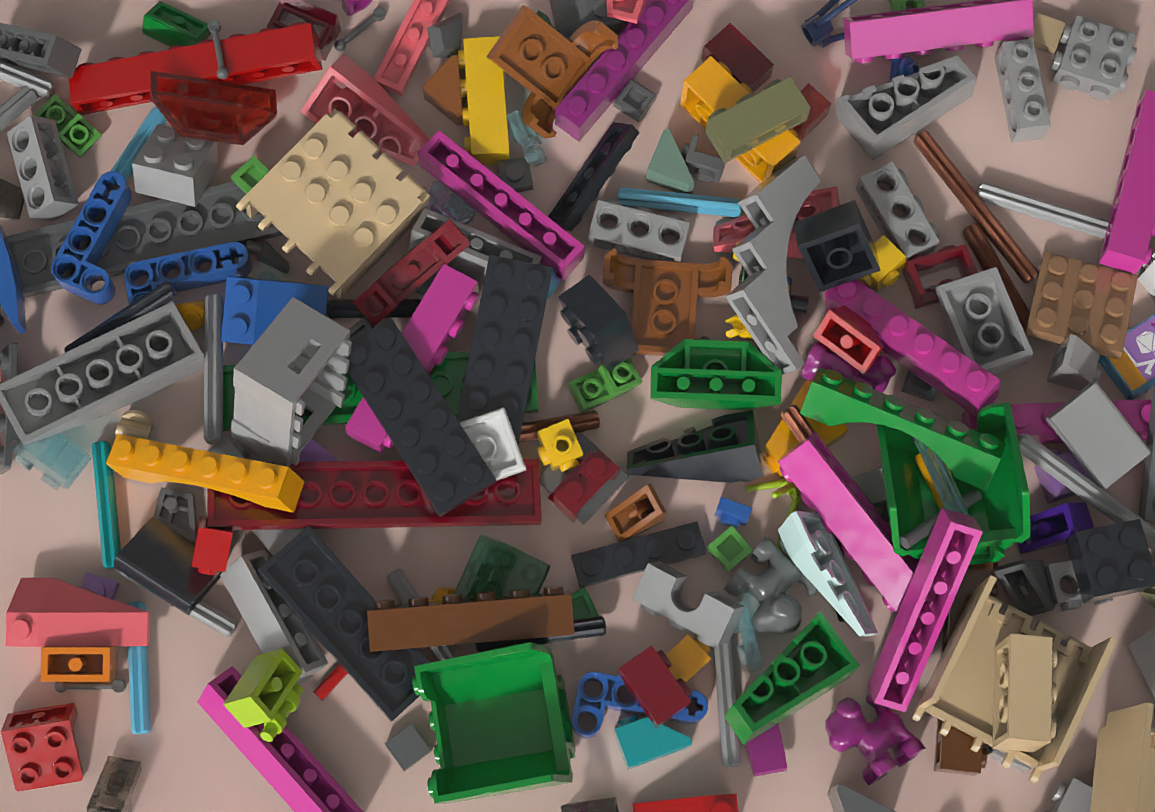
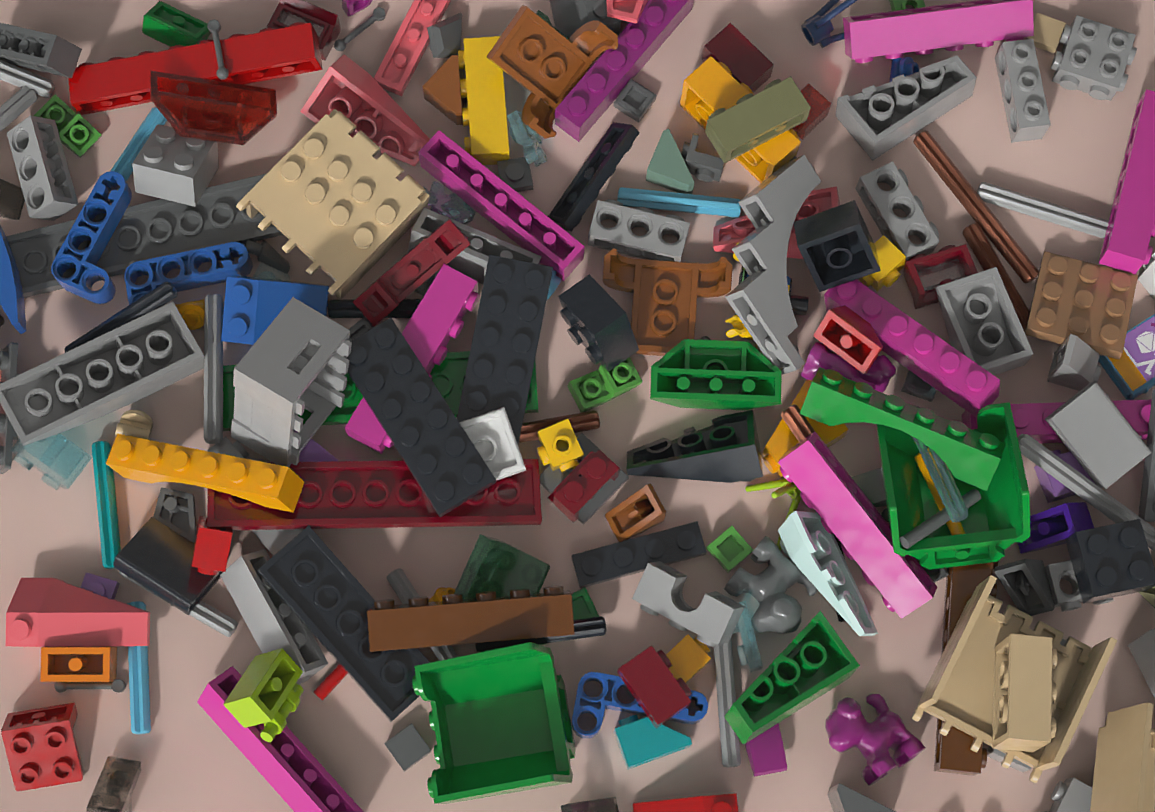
bright green plate [231,156,270,194] -> none
blue plate [714,497,752,528] -> none
dark pink brick [867,507,983,712] -> none

